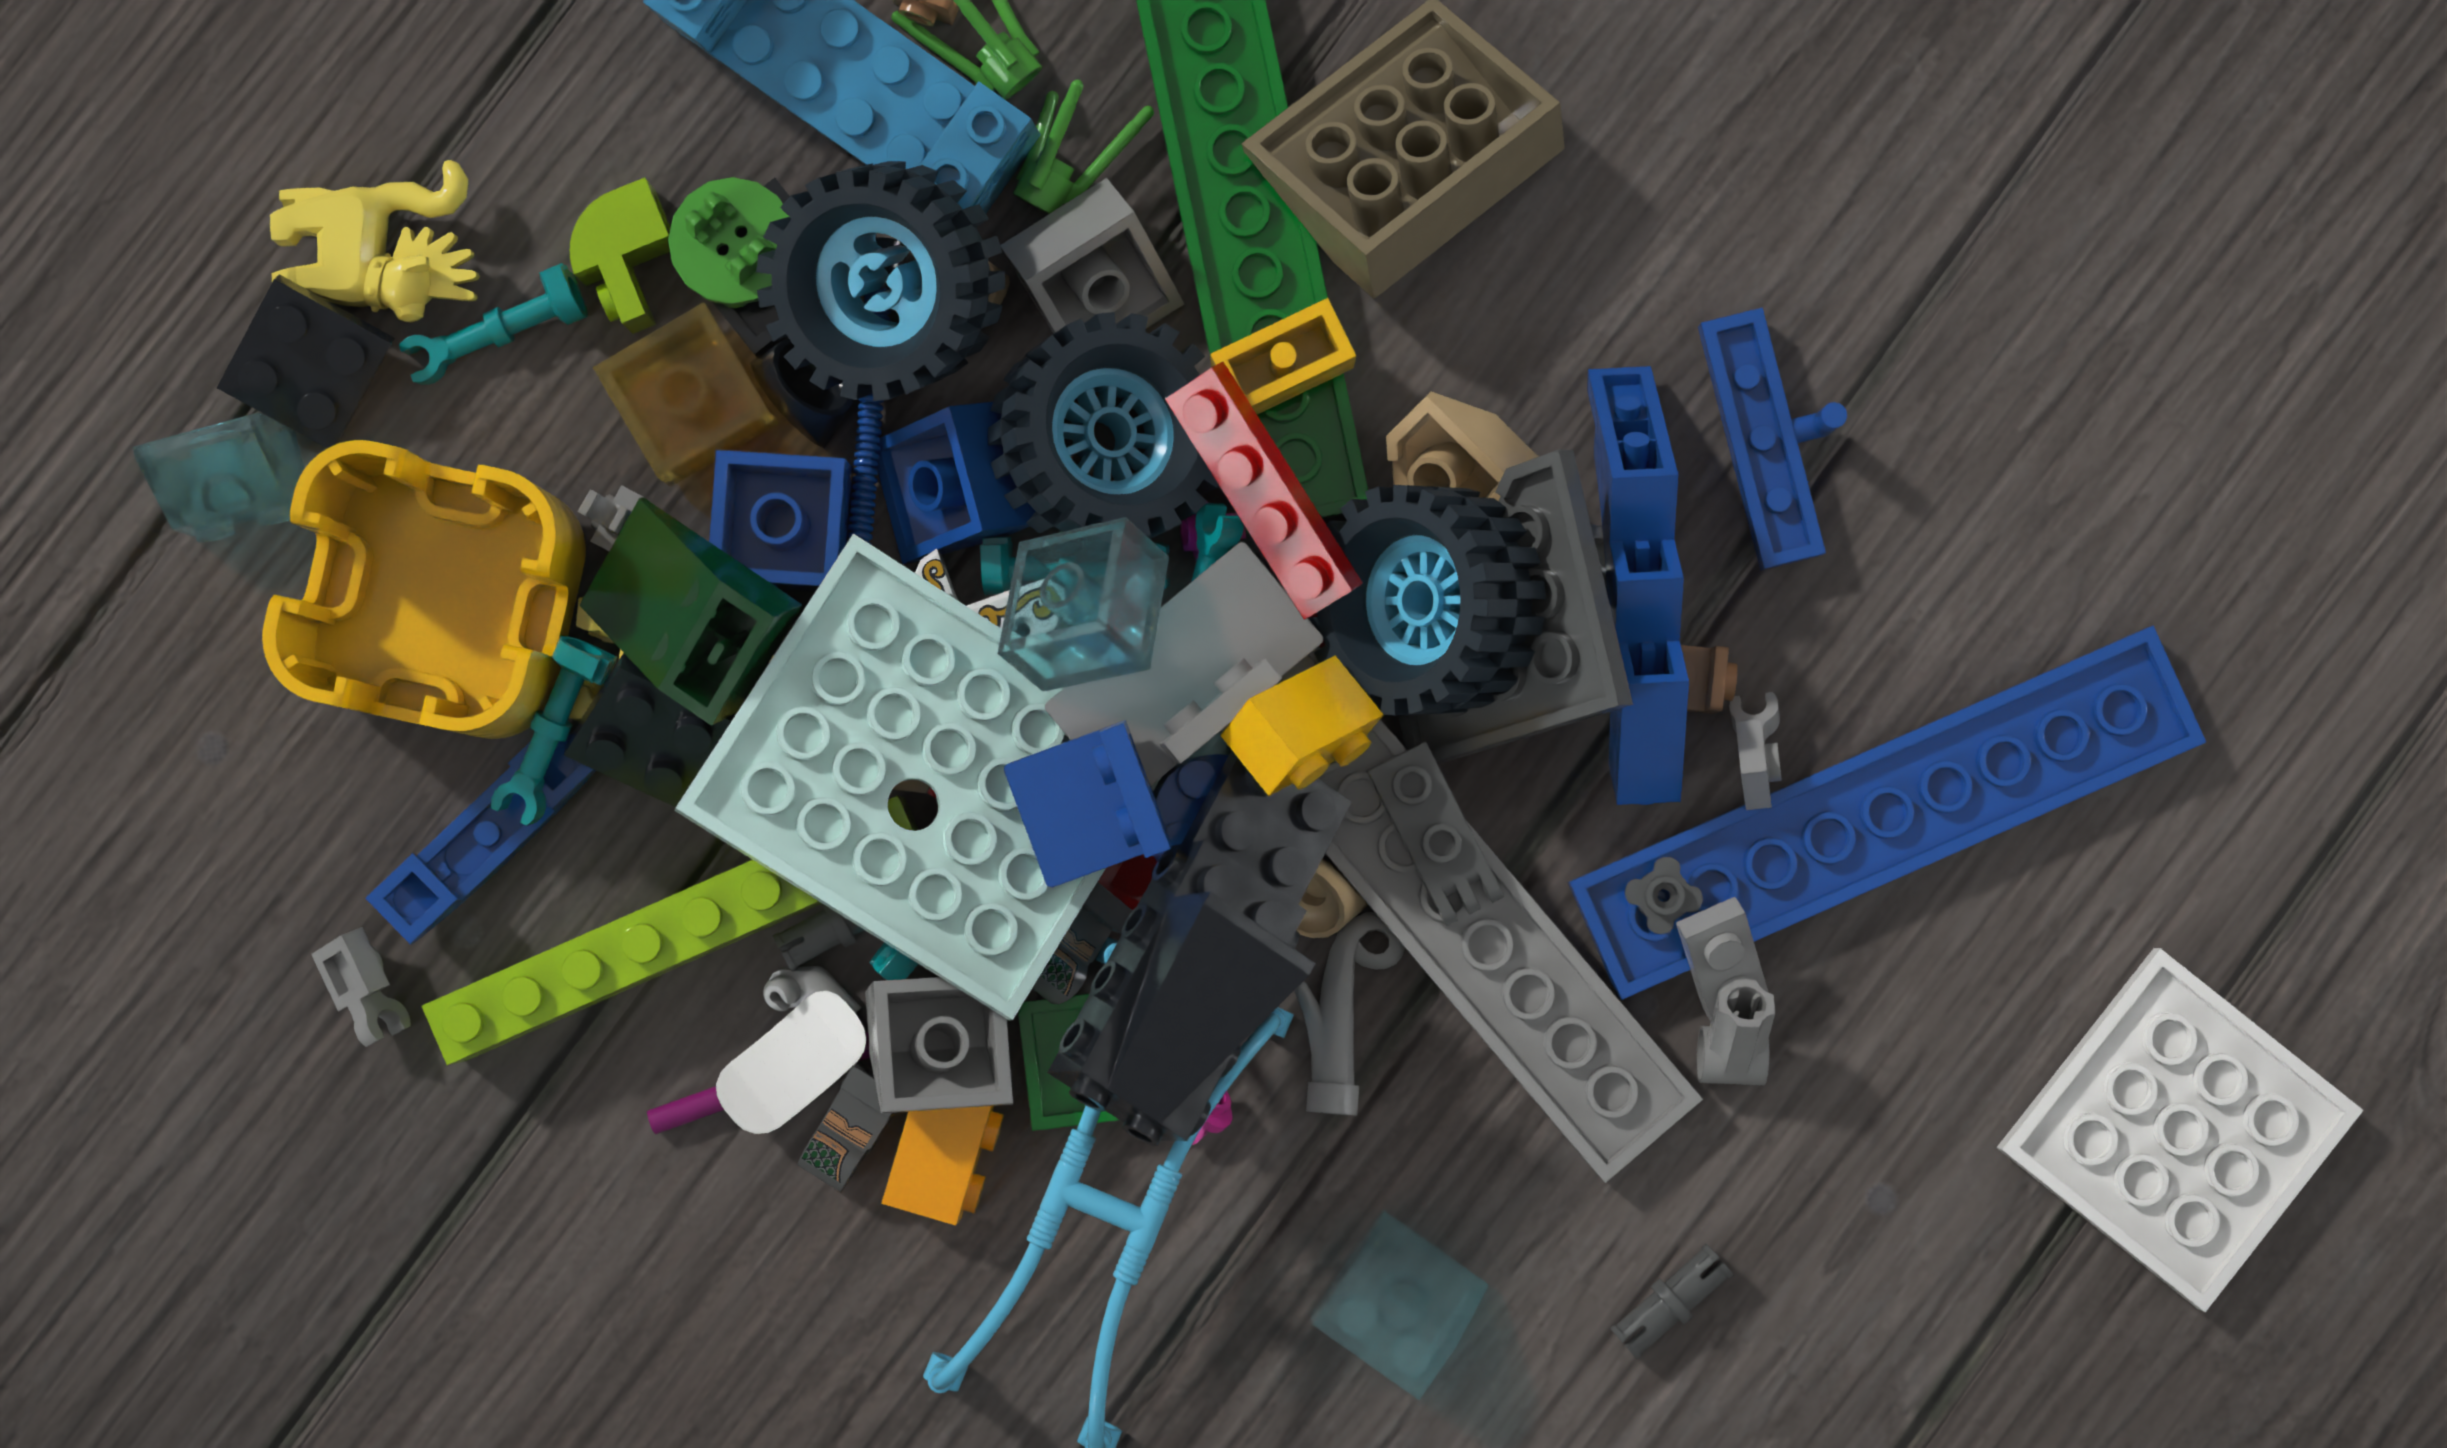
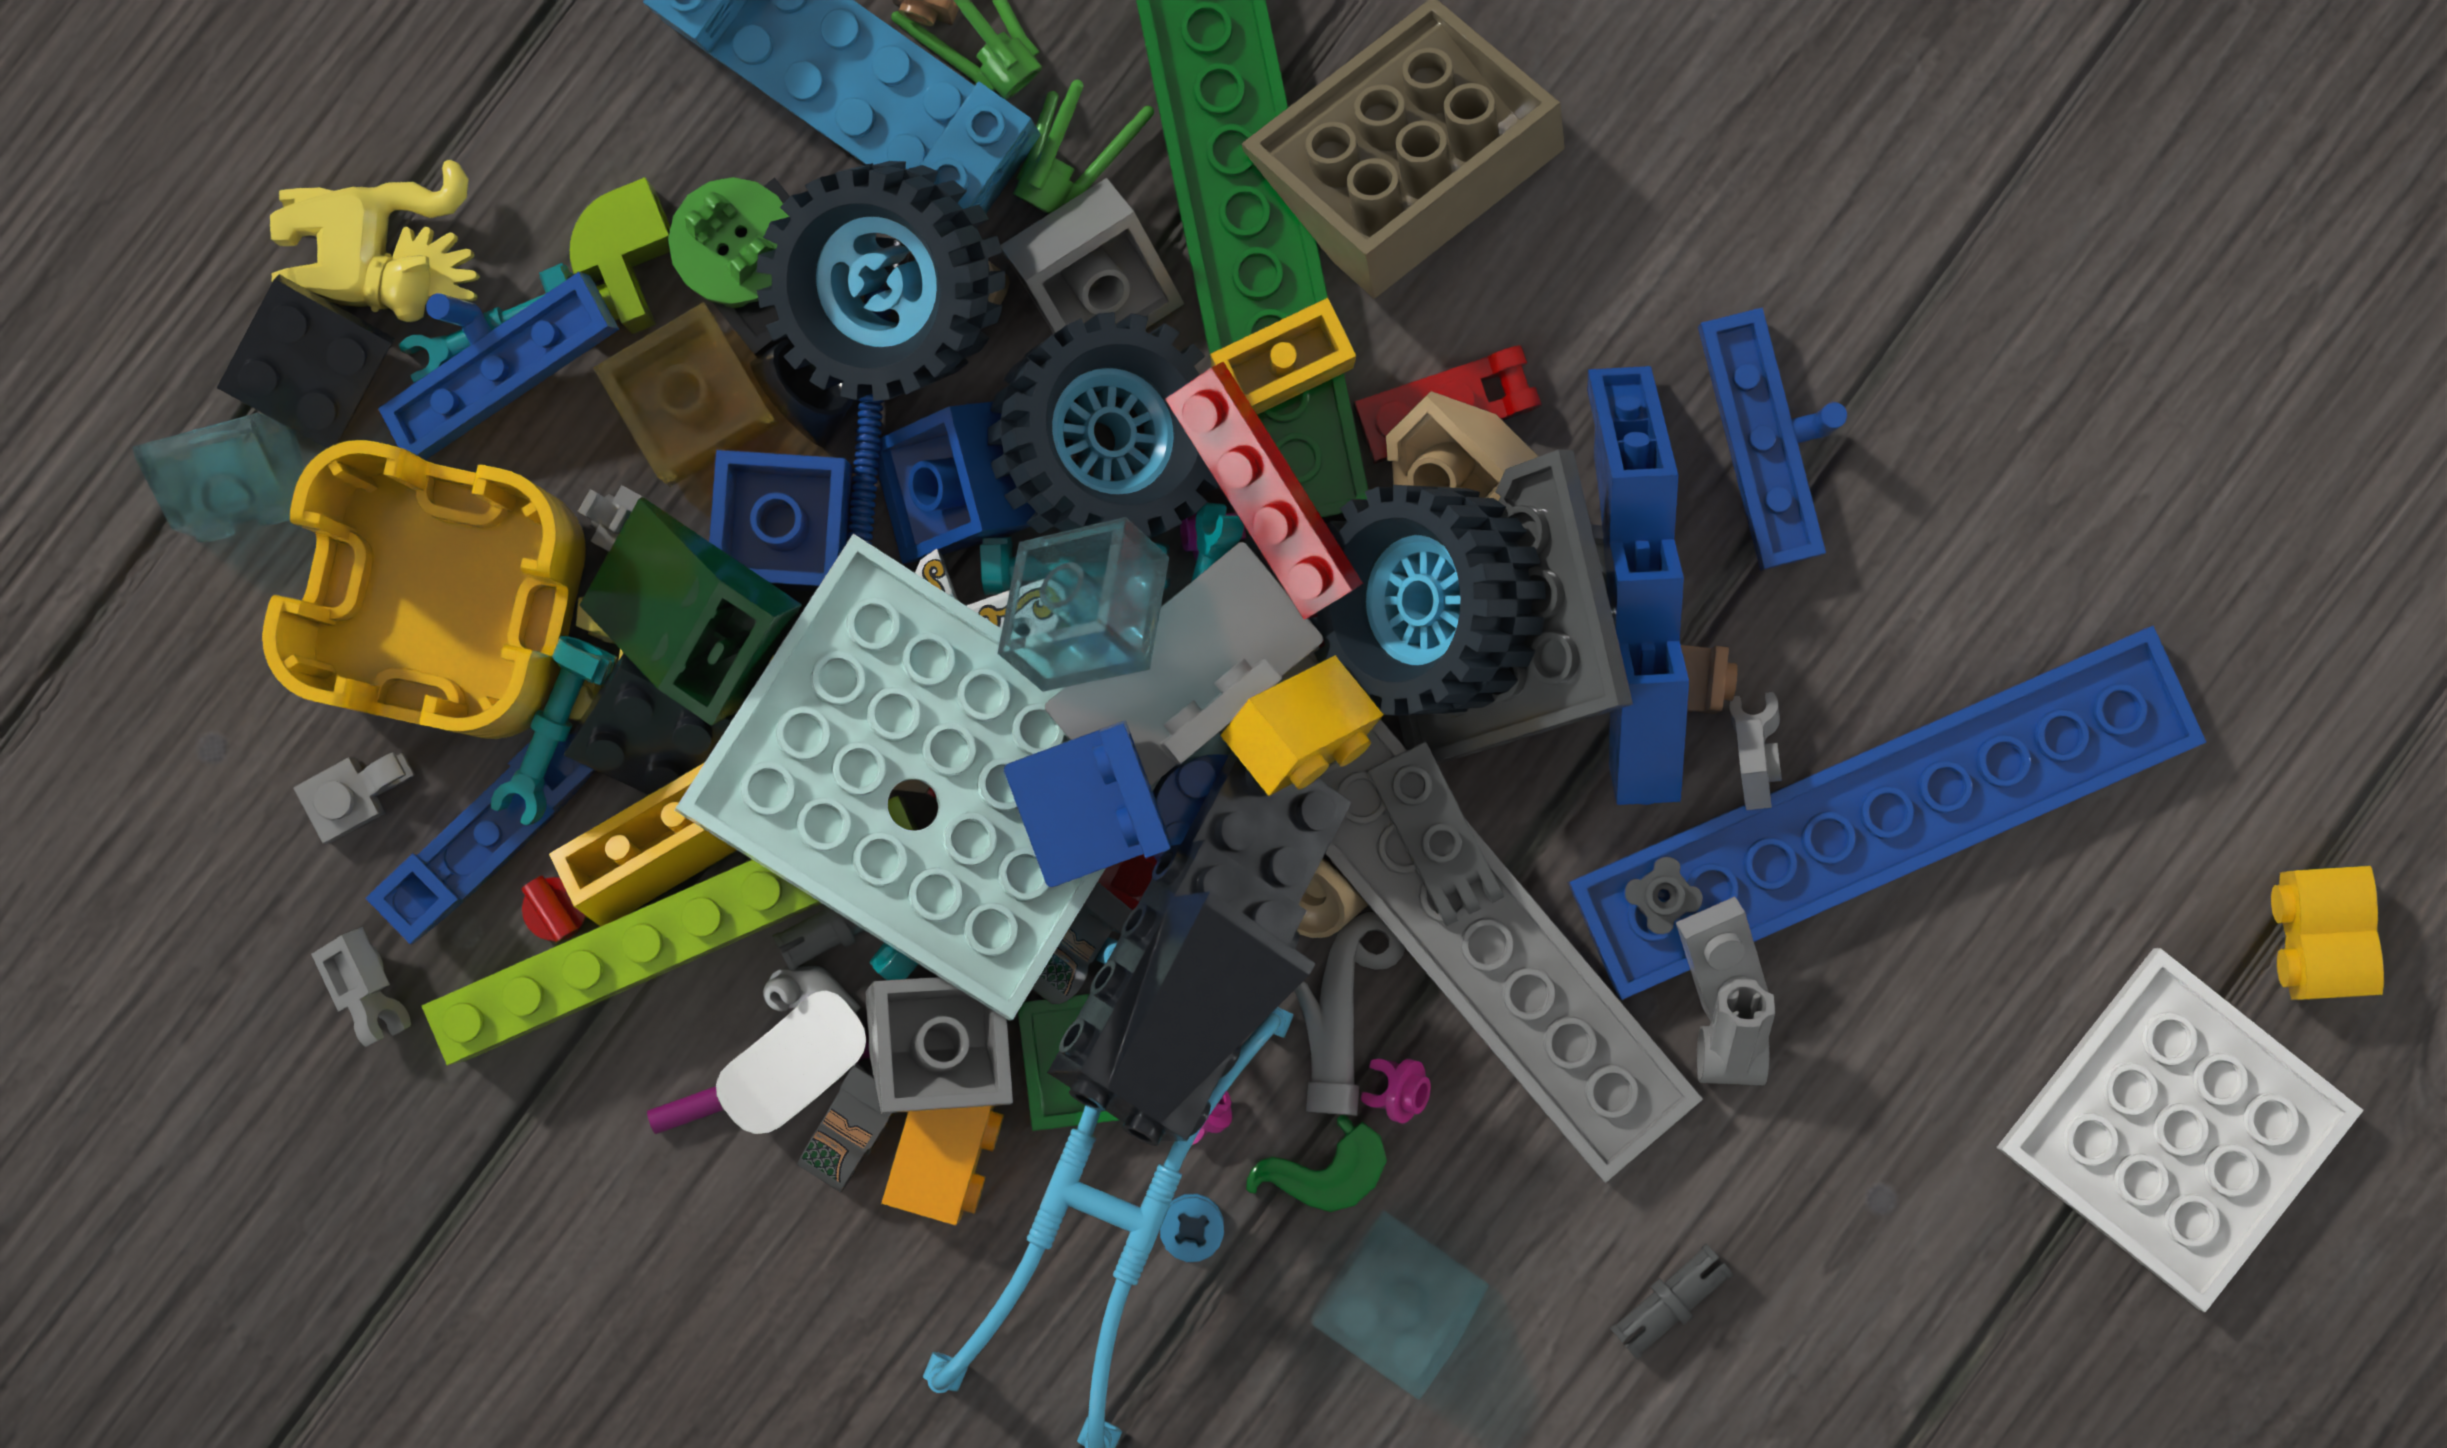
none -> light grey plate [293,752,416,844]
none -> blue plate [378,272,619,460]
none -> red plate [521,875,587,943]
none -> yellow brick [549,762,736,927]
none -> dark azure wheel [1160,1193,1224,1262]
none -> green piece [1246,1115,1387,1212]
none -> red plate [1354,345,1542,464]
none -> dark pink plate [1361,1059,1431,1123]
none -> yellow brick [2271,866,2384,1000]

